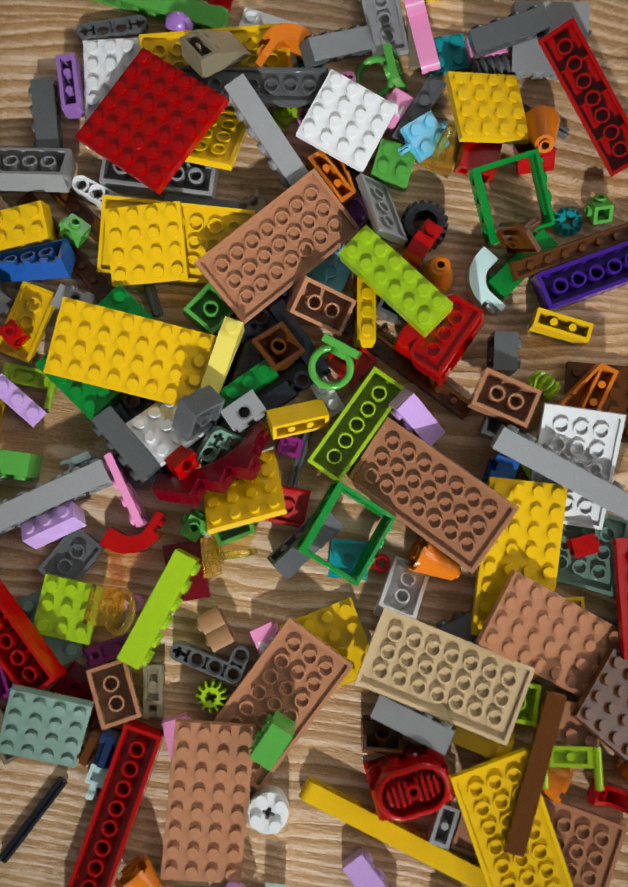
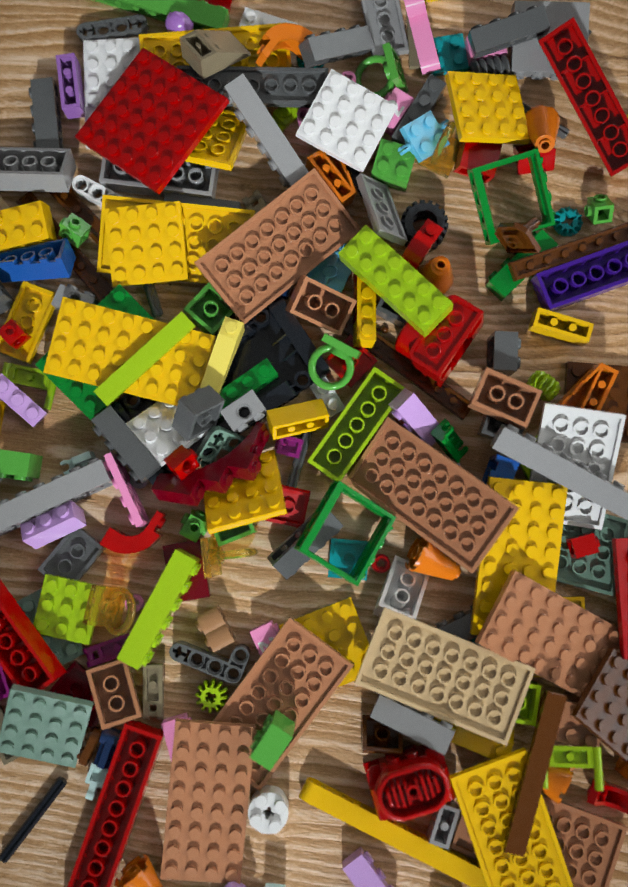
reddish brown slope [251,321,305,371] -> none
medium lavender hair [347,197,370,227] -> none
light aqua arch [466,246,506,316] -> none
none -> lime tile [94,311,196,406]
none -> green hinge [430,418,468,463]

